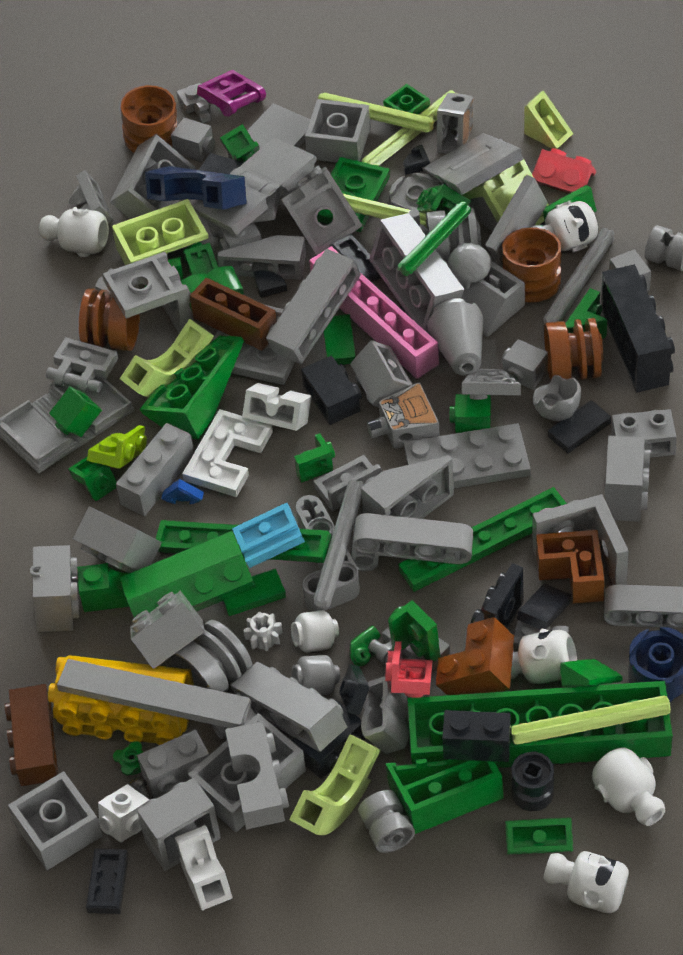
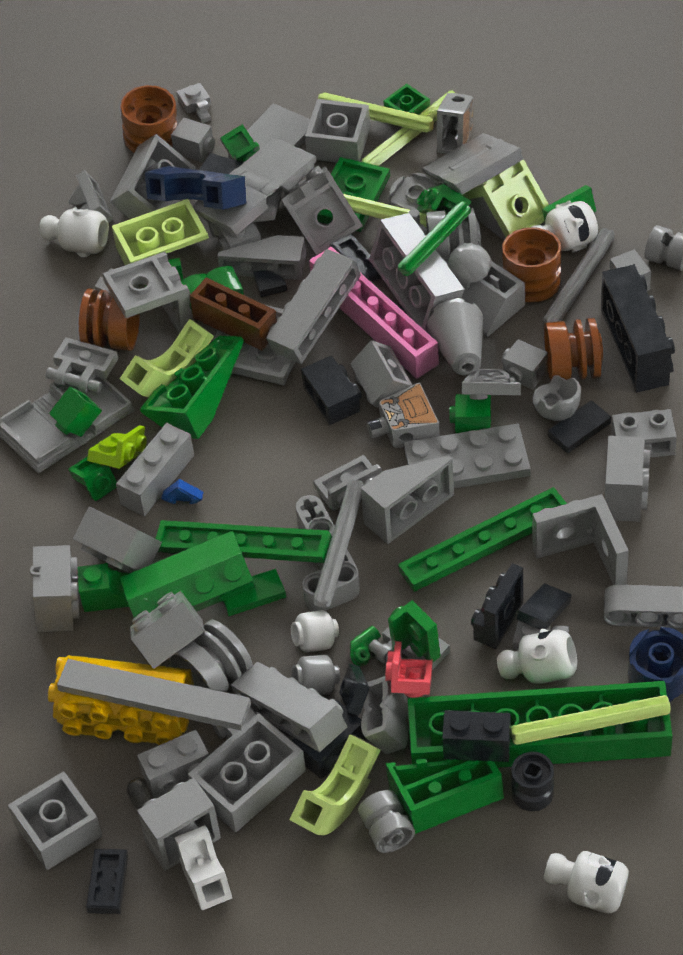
reddish brown brick [4,684,58,786] -> none
white brick [98,784,149,843] -> none
green plate [113,741,143,776] -> none
white plate [182,409,273,497] -> none
green bracket [183,242,218,275] -> none
magenta plate [197,70,266,117] -> none
light grey arch [225,721,289,830] -> none
medium azure plate [232,503,305,568] -> none
white brick [242,383,312,431] -> none
white gear [243,612,283,651] -> none
green bracket [294,433,335,483] -> none
green tile [323,314,356,365] -> none
light grey beam [351,513,473,571] -> none
black tile [403,144,430,175] -> none
dark orange brick [436,617,514,695] -> none
light grey tile [485,175,548,268] -> none
green slope [505,817,573,854] -> none
yellowish green slope [524,91,573,149] -> none
coral bracket [532,148,596,193] -> none
dark orange brick [536,530,604,603] -> none
green slope [560,659,623,687] -> none
green slope [565,288,607,339] -> none
white piece [592,748,665,826] -> none

